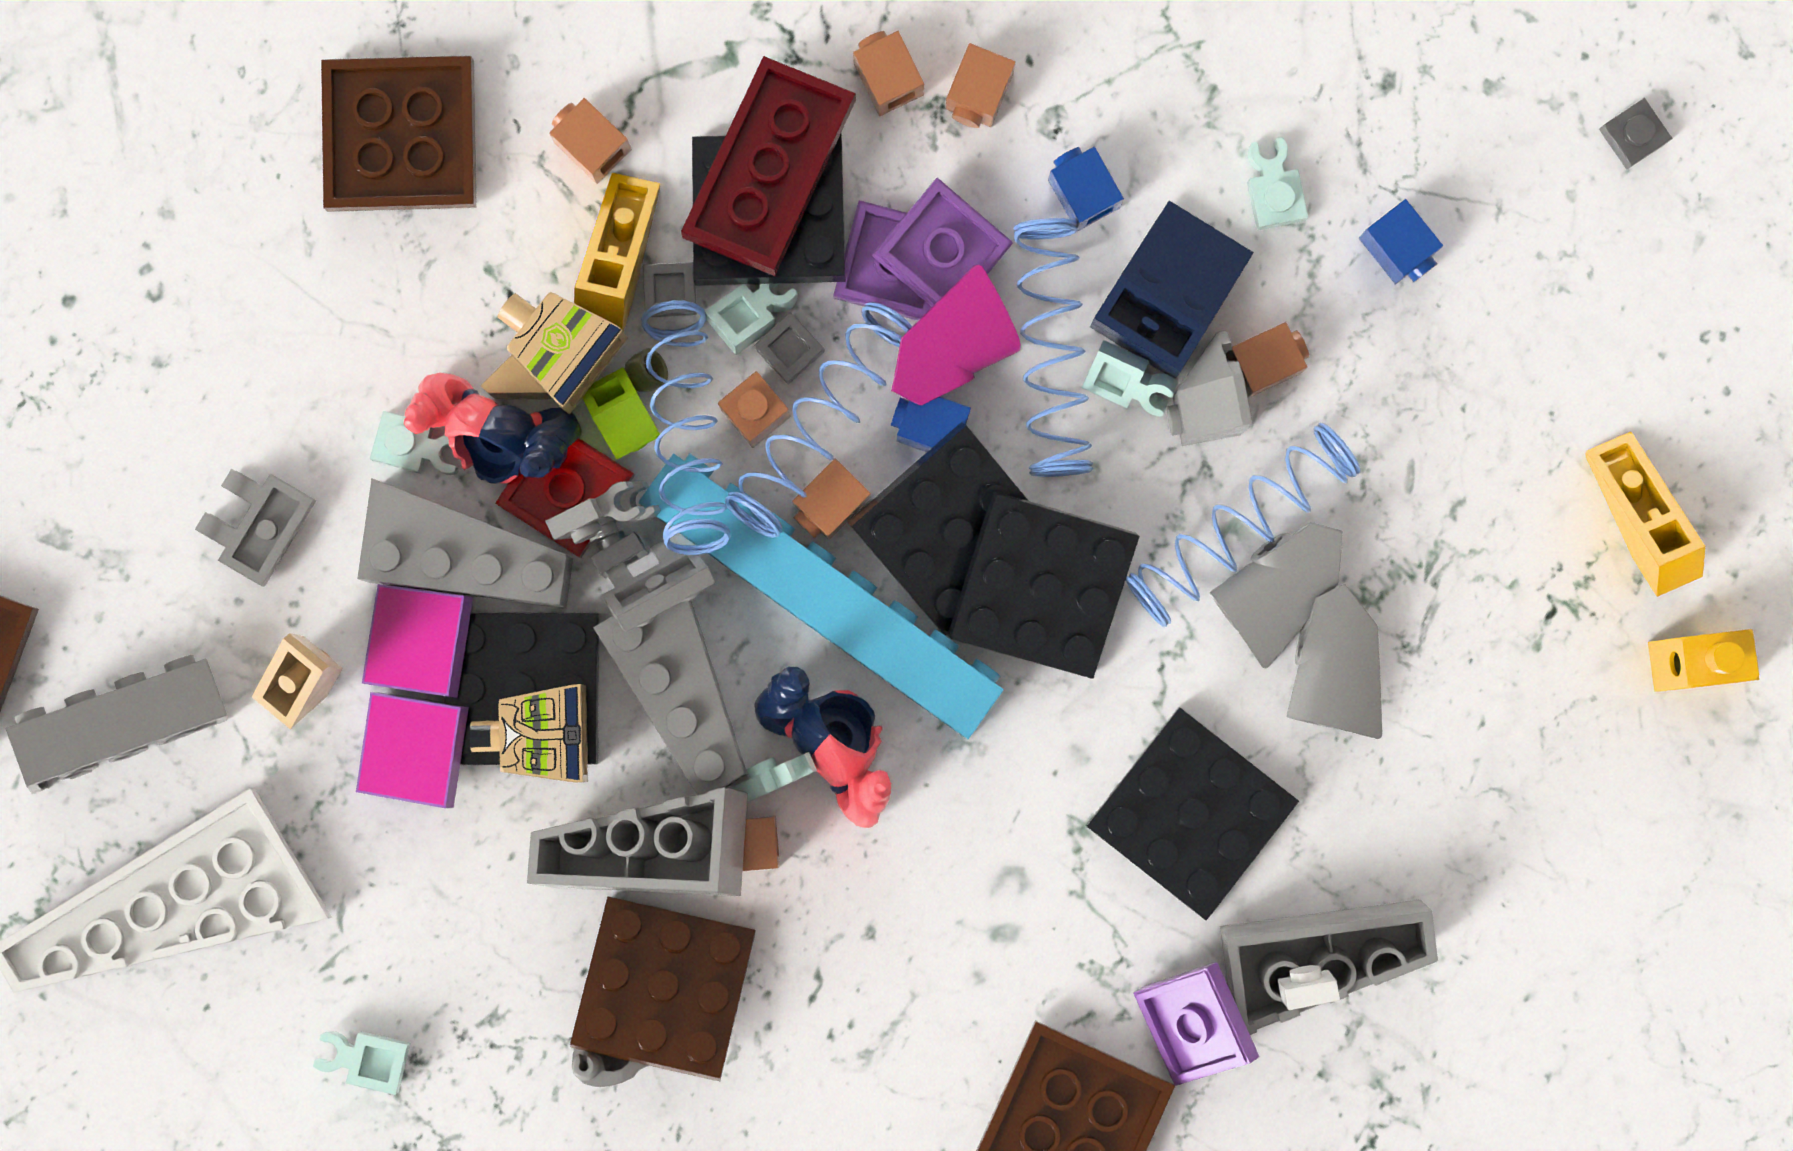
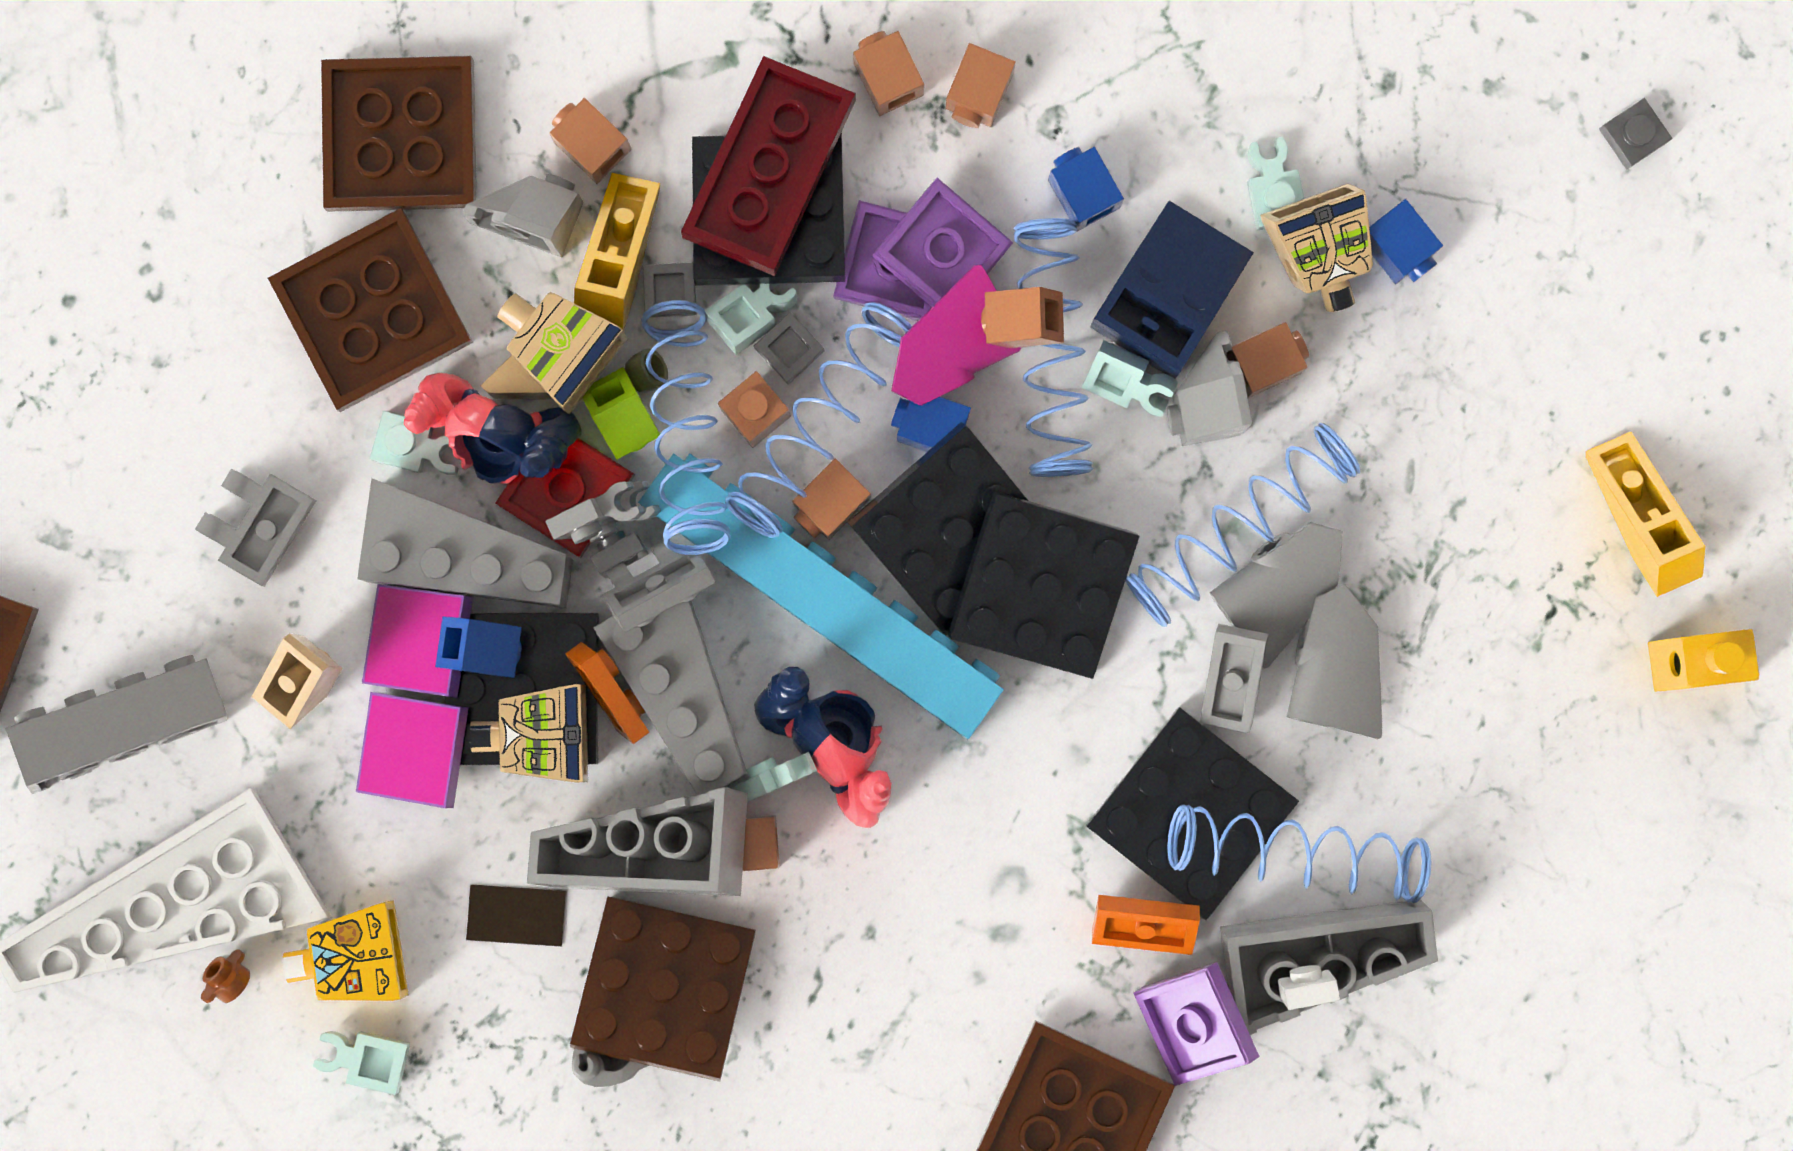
none -> dark orange plate [201,949,250,1003]
none -> reddish brown plate [268,208,473,412]
none -> yellow torso [283,900,409,1001]
none -> blue brick [435,616,522,678]
none -> light grey slope [462,174,583,258]
none -> dark brown sticker [466,885,566,947]
none -> orange plate [565,642,649,744]
none -> nougat brick [981,287,1064,348]
none -> orange plate [1092,895,1200,955]
none -> light blue piece [1167,804,1432,903]
none -> light grey plate [1200,624,1269,733]
none -> torso [1260,183,1373,312]

